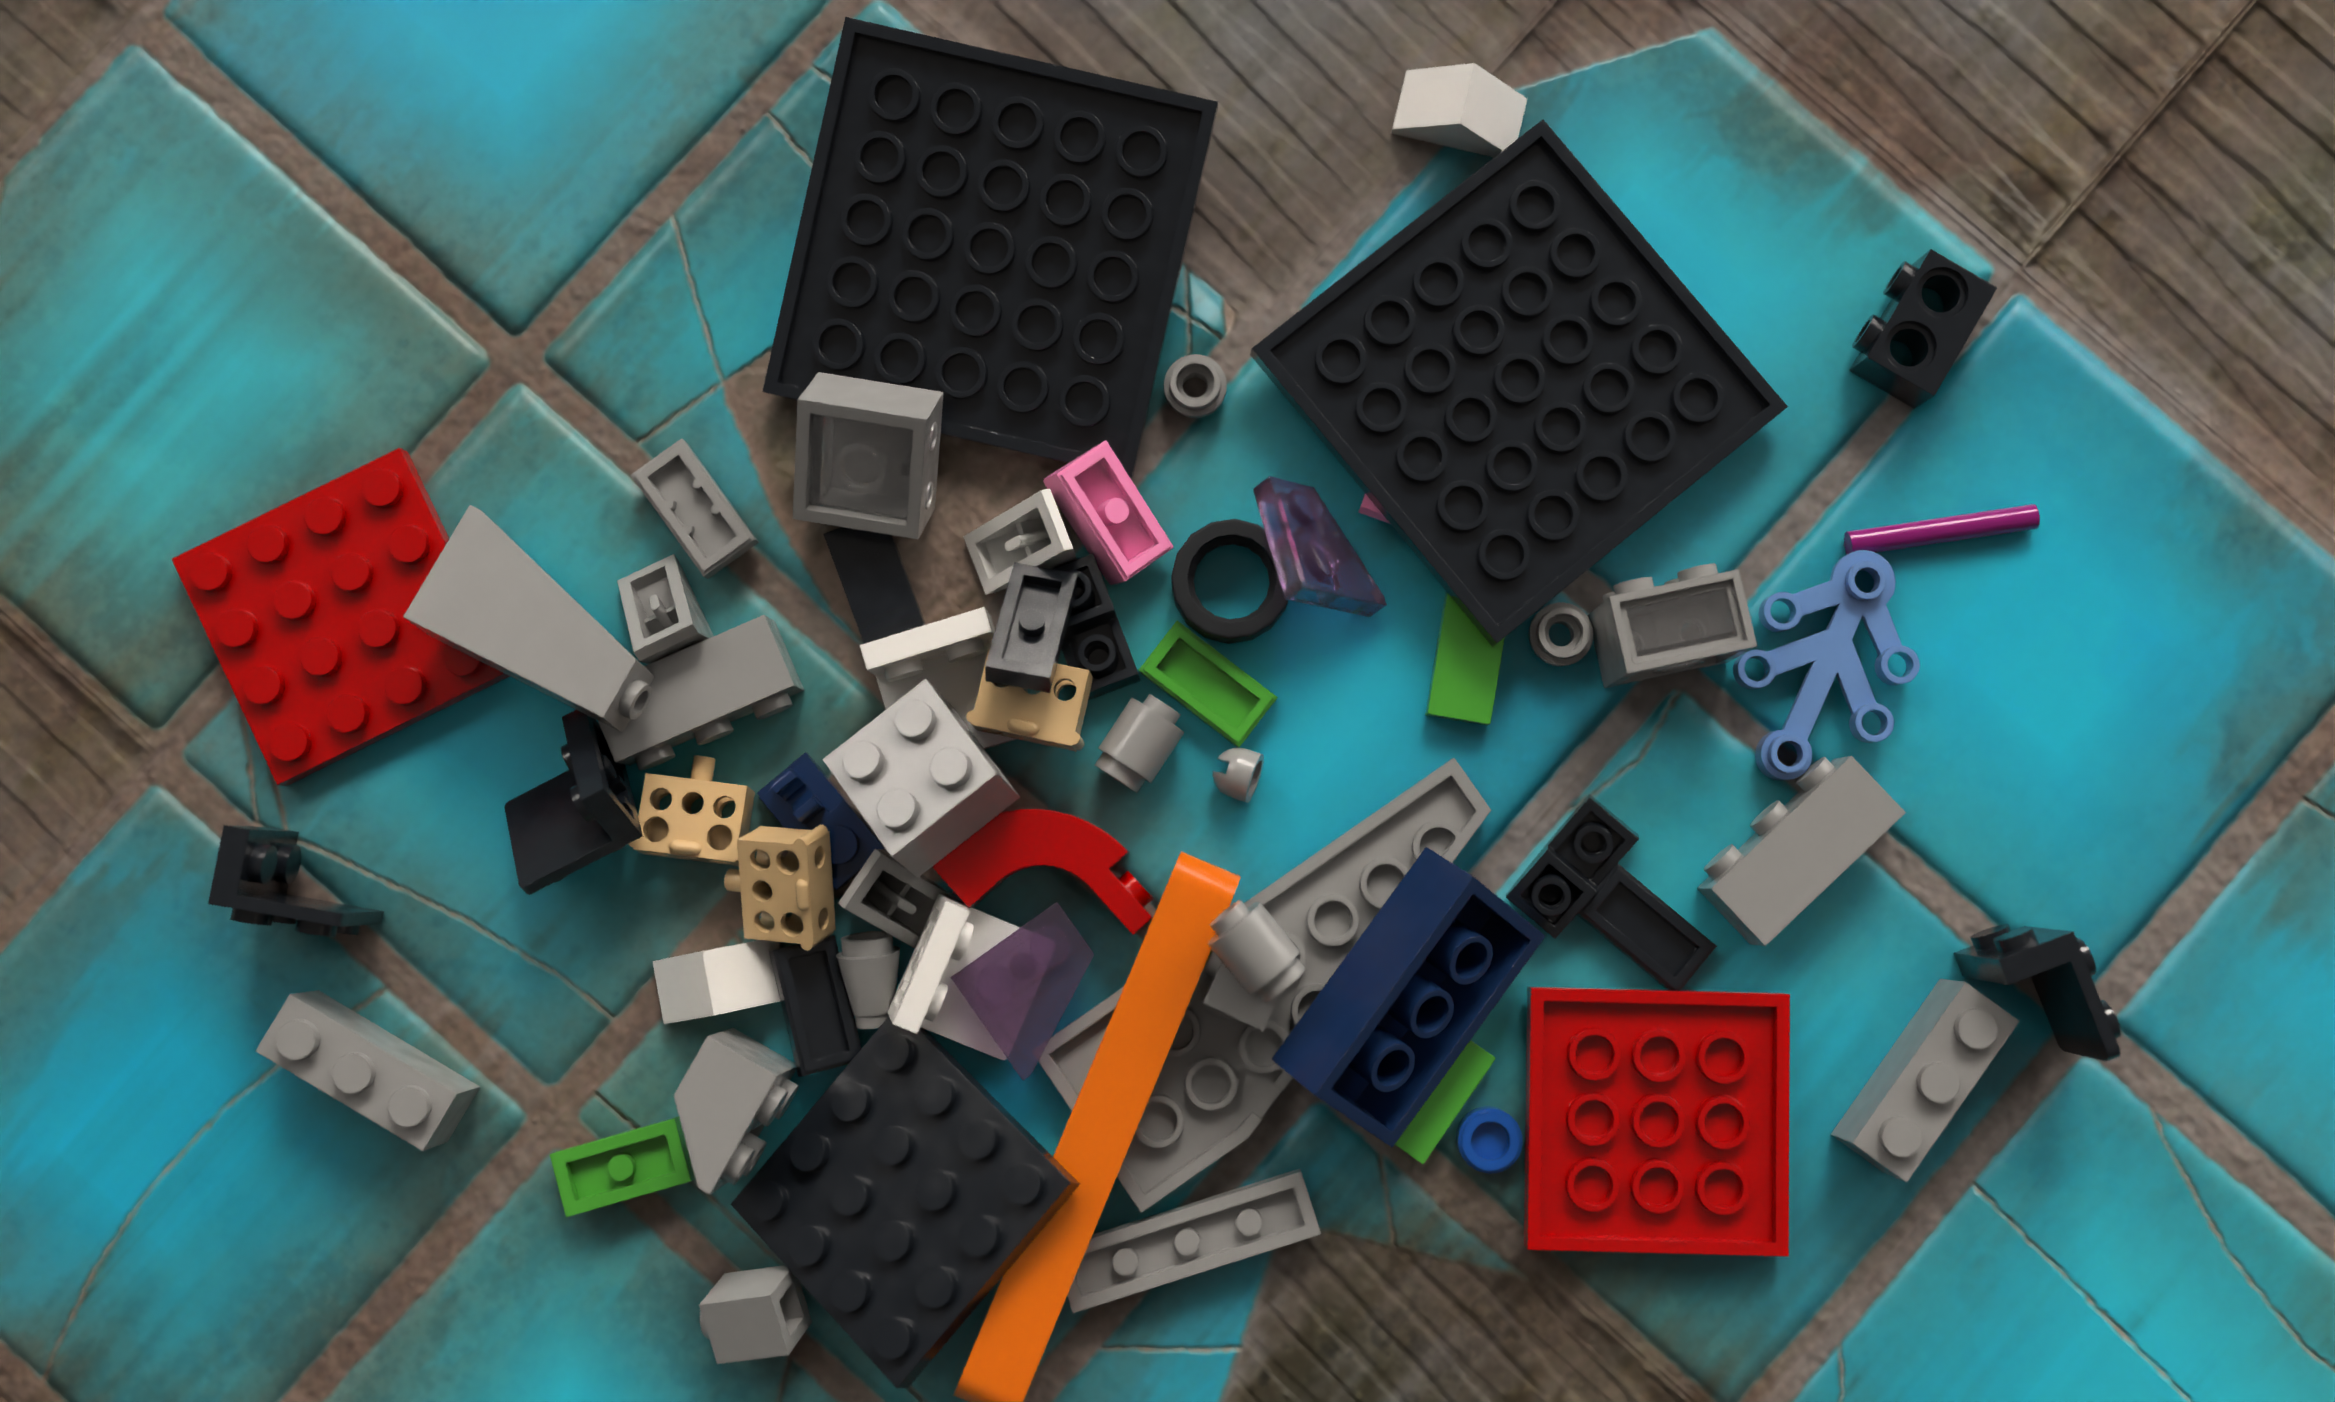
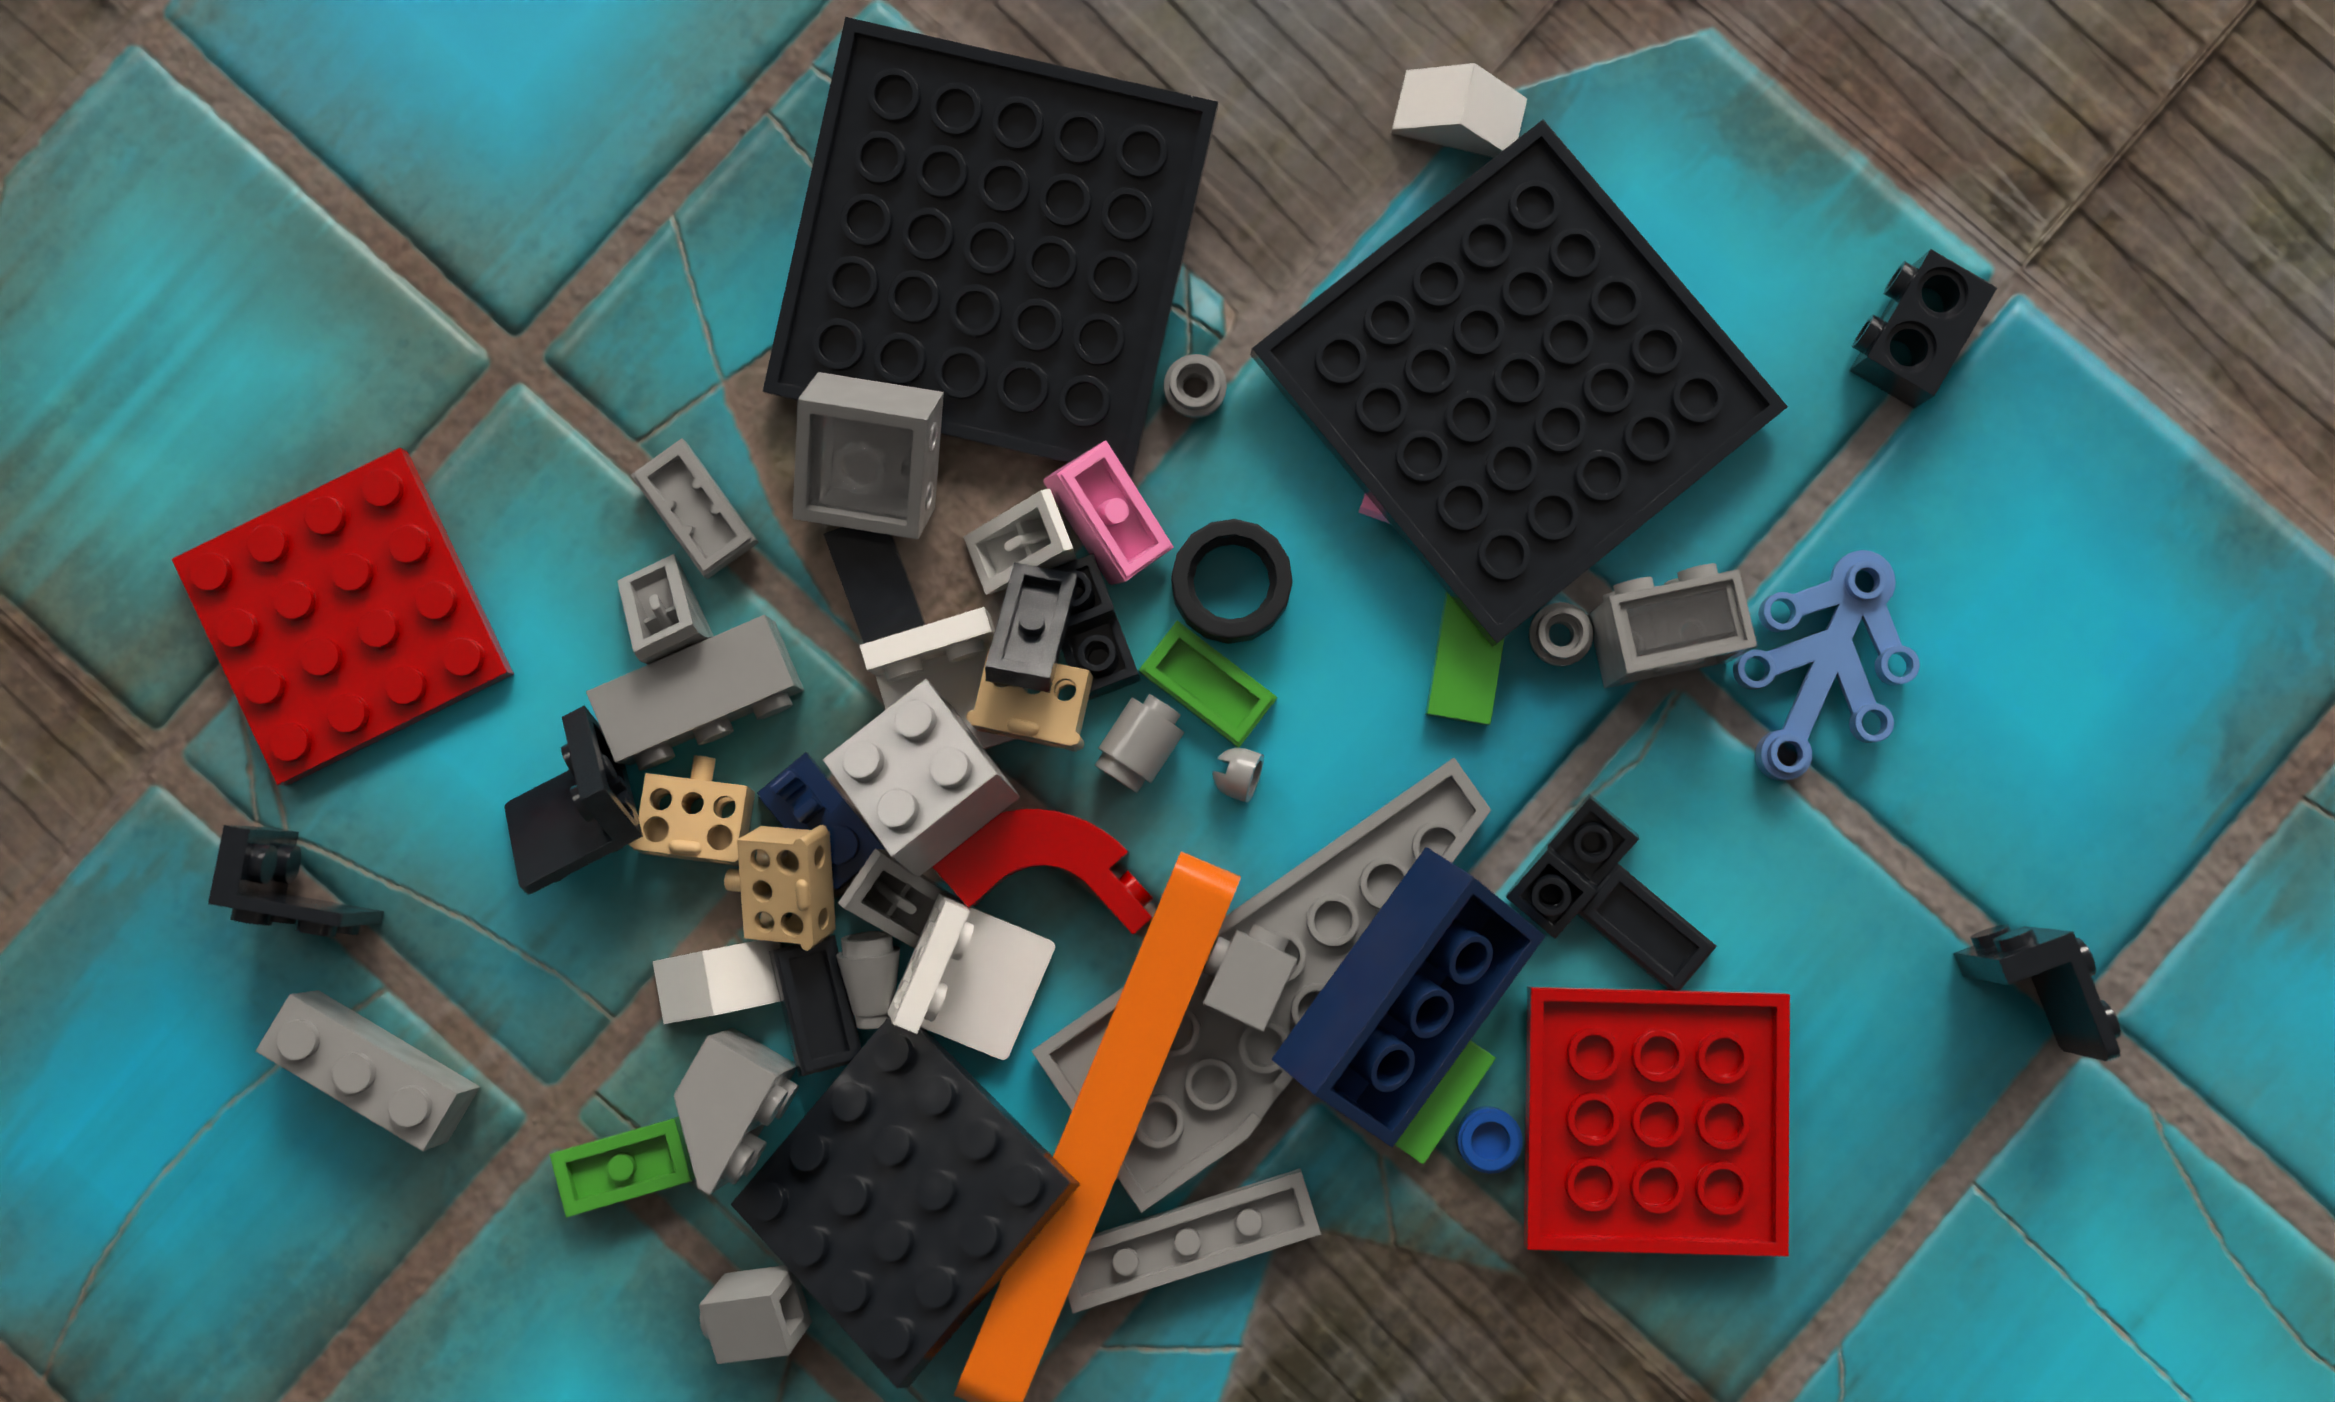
light grey slope [403,505,655,733] -> none
clear purple wing [951,902,1095,1080] -> none
light grey brick [1208,900,1306,1002] -> none
clear purple wing [1253,476,1387,617] -> none
light grey brick [1697,756,1906,946] -> none
light grey brick [1831,979,2019,1182] -> none
magenta bar [1844,504,2040,554] -> none

